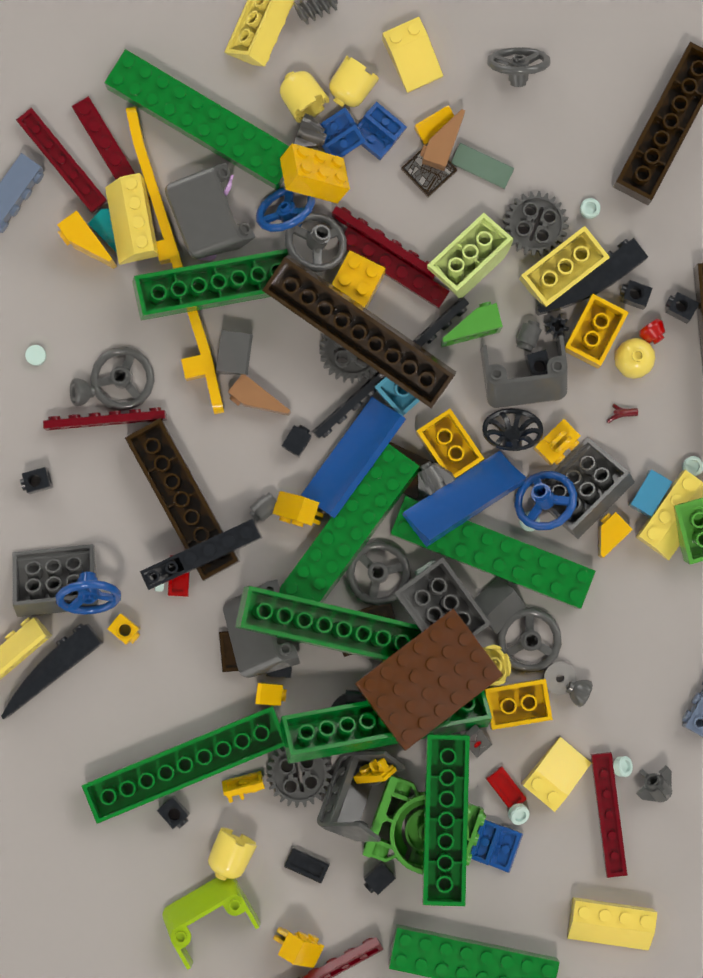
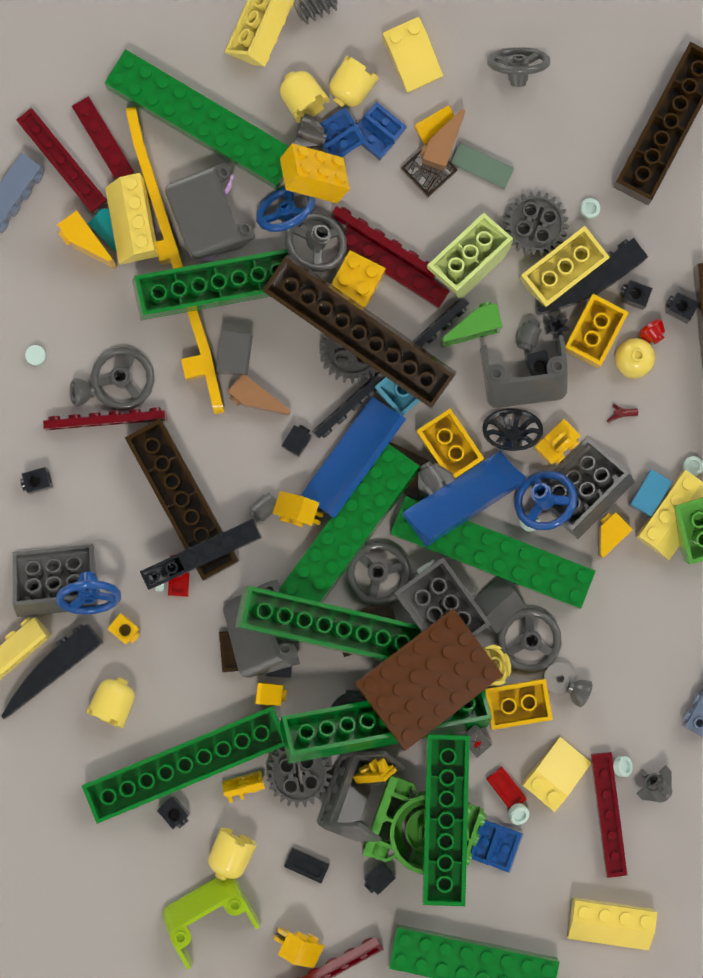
none -> light yellow cylinder [86,677,135,729]

